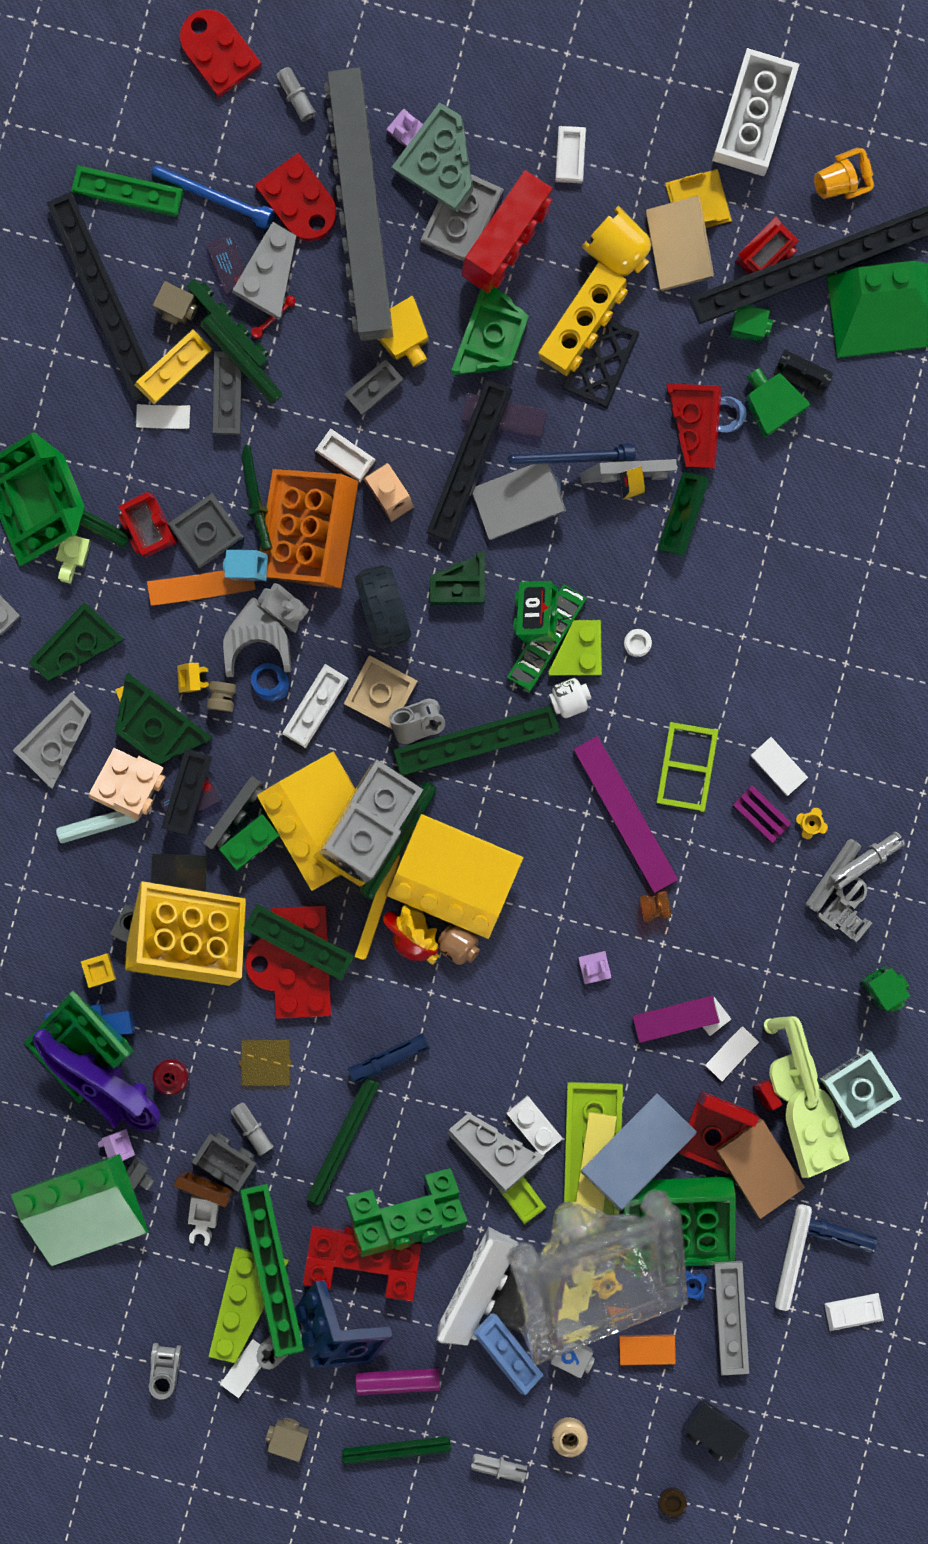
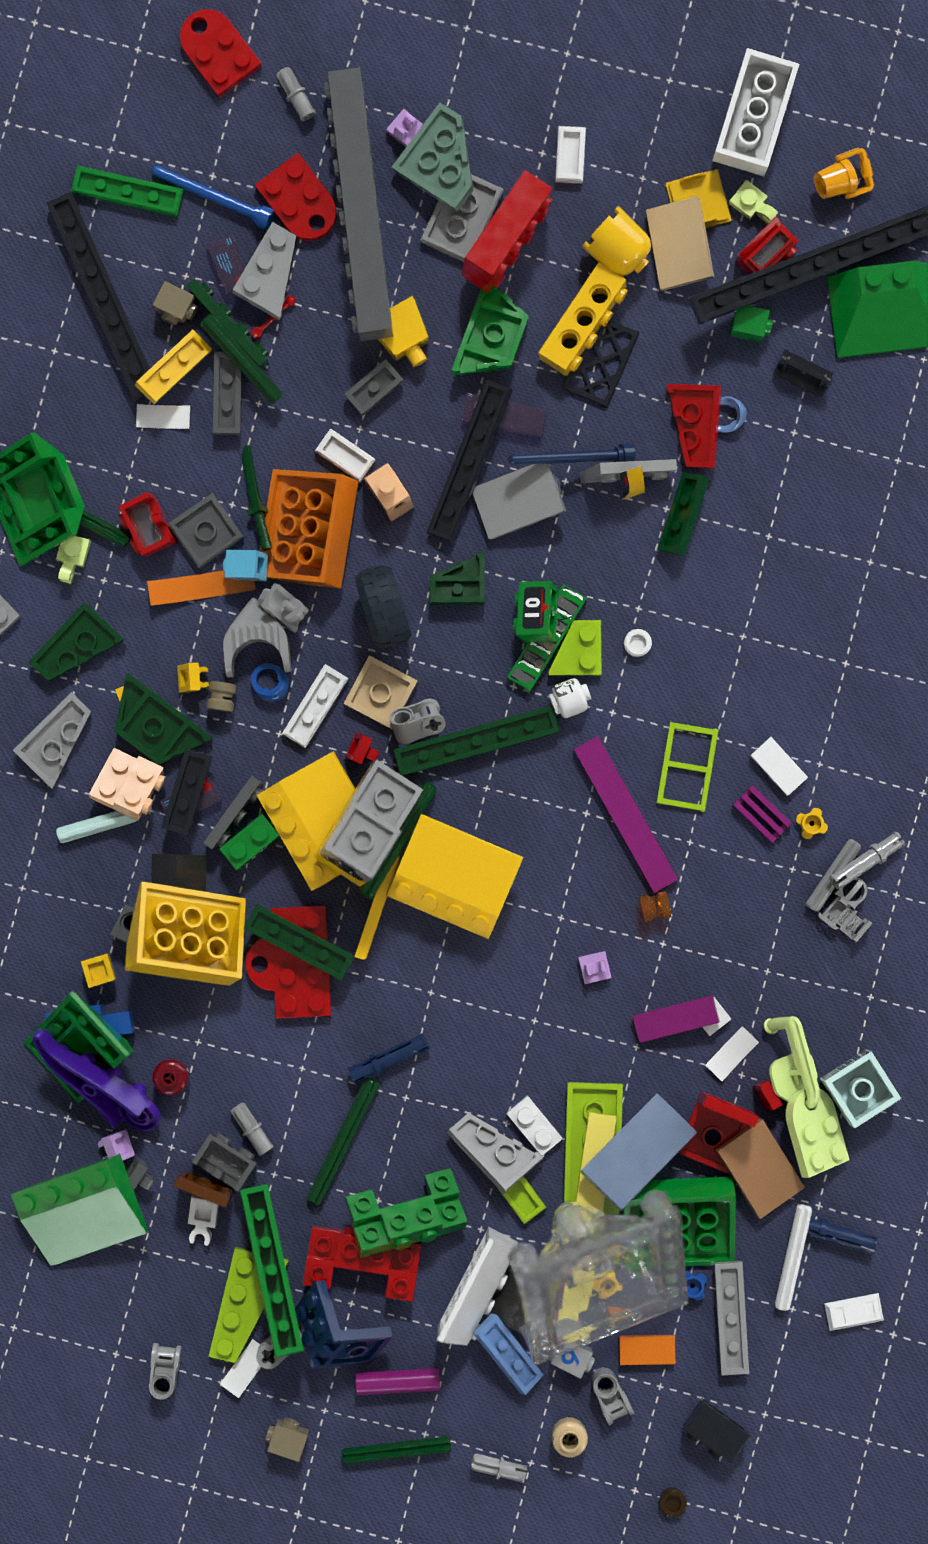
clear yellow piece [239,1039,293,1086] -> none
hair [383,904,440,965] -> none
medium nougat head [438,925,480,965] -> none
green torso [746,368,810,439] -> none
green brick [860,966,910,1012] -> none
none -> red tile [345,733,380,764]
none -> light grey piece [592,1367,634,1425]
none -> yellowish green plate [729,180,778,224]

